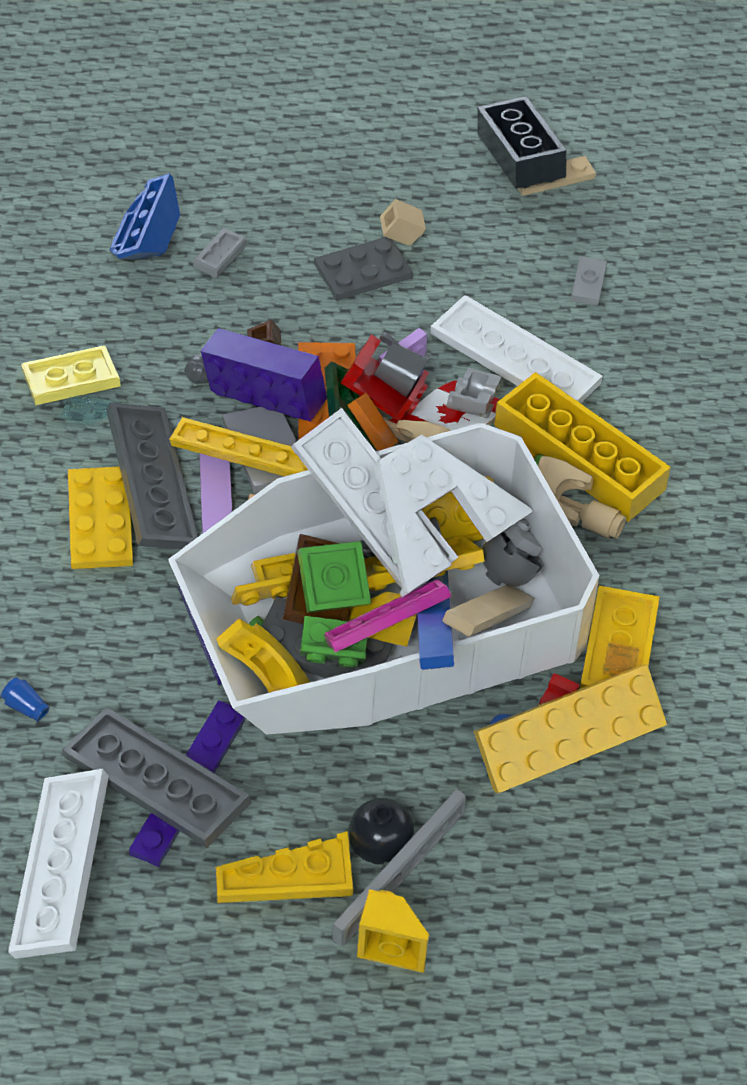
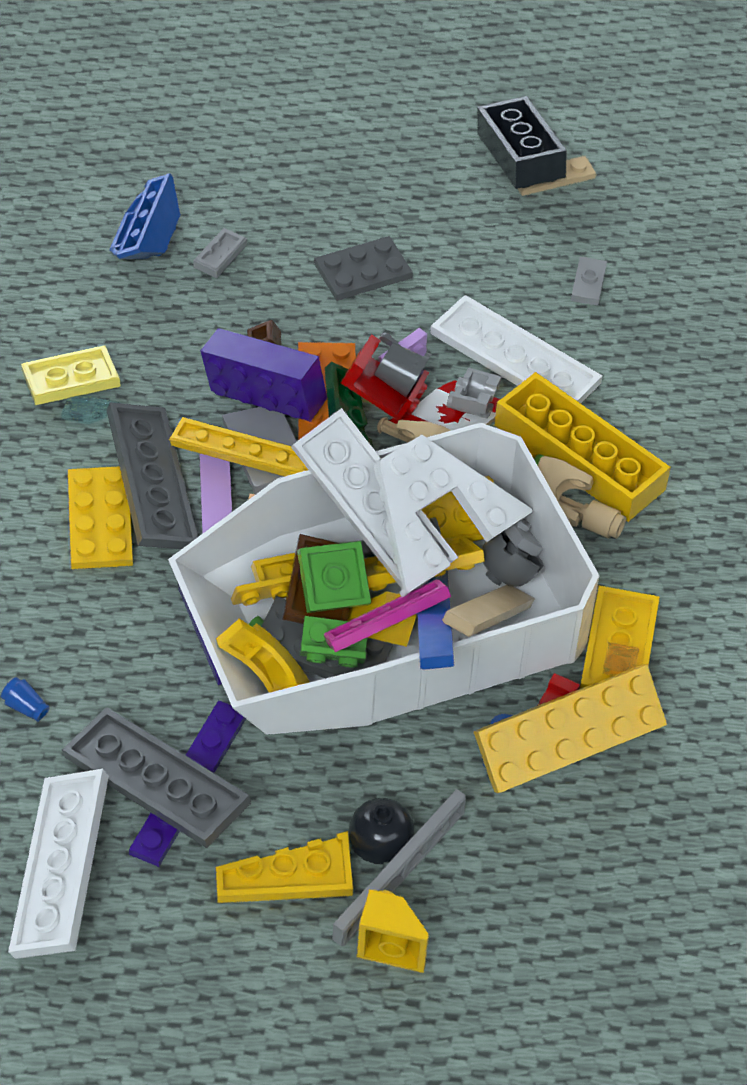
dark grey piece [184,353,208,384] -> none
orange tile [348,393,399,451] -> none
tan brick [380,199,426,245] -> none

